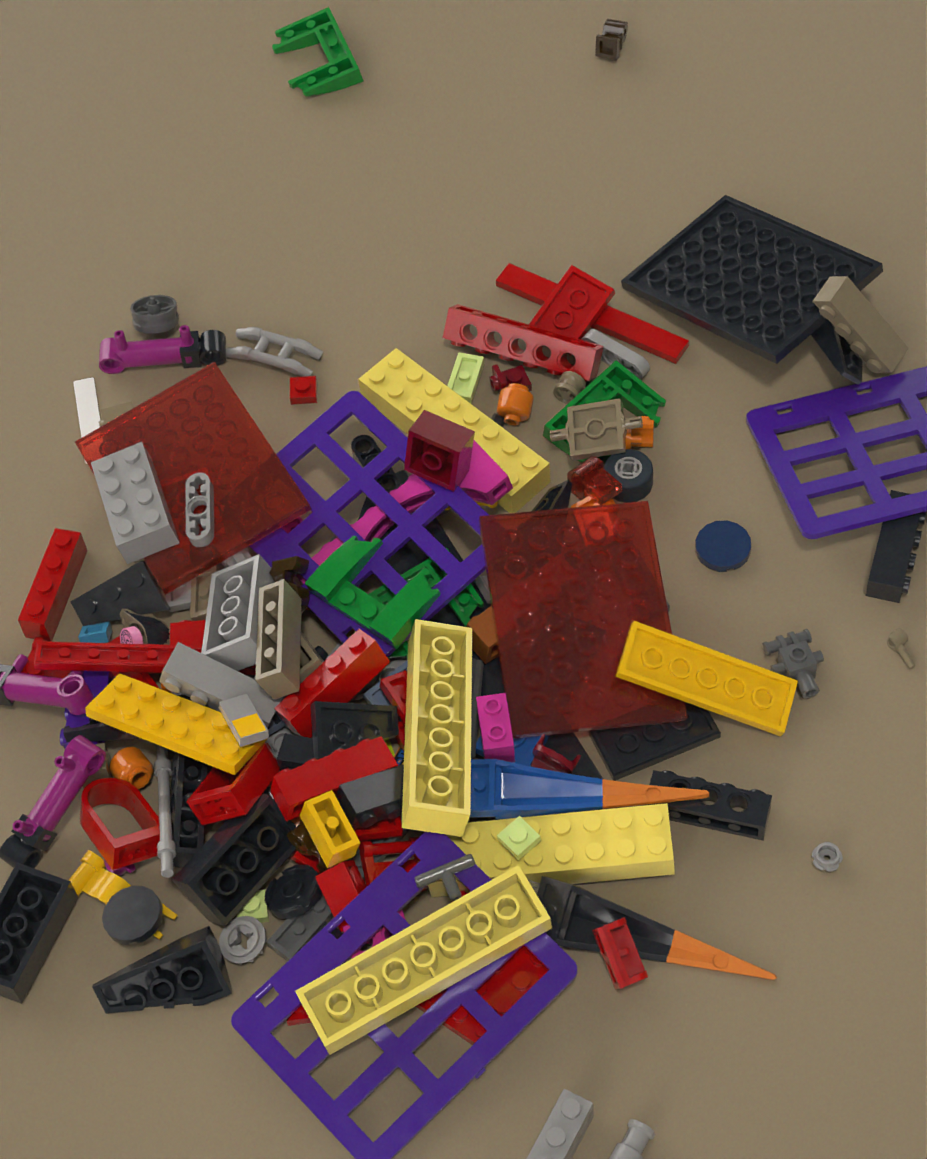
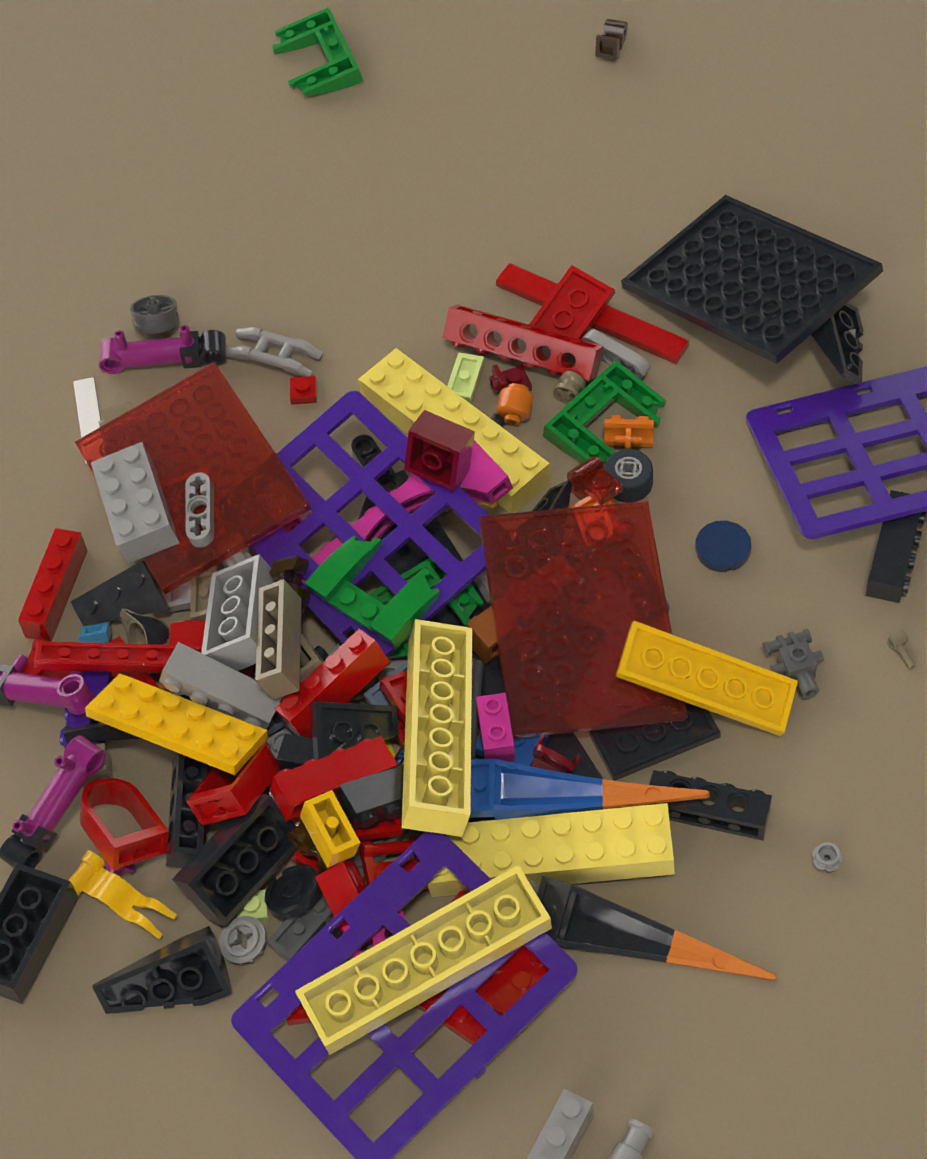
black tile [102,886,163,945] -> none
orange head [109,747,153,789] -> none
bright pink tile [120,626,143,644] -> none
light grey bar [154,745,176,878] -> none
light grey tile [219,694,269,747] -> none
dark grey piece [414,854,475,901] -> none
yellowish green plate [497,816,541,861] -> none
dark tan plate [550,398,643,461] -> none
red hinge [592,917,648,989] -> none
dark tan brick [813,276,908,373] -> none

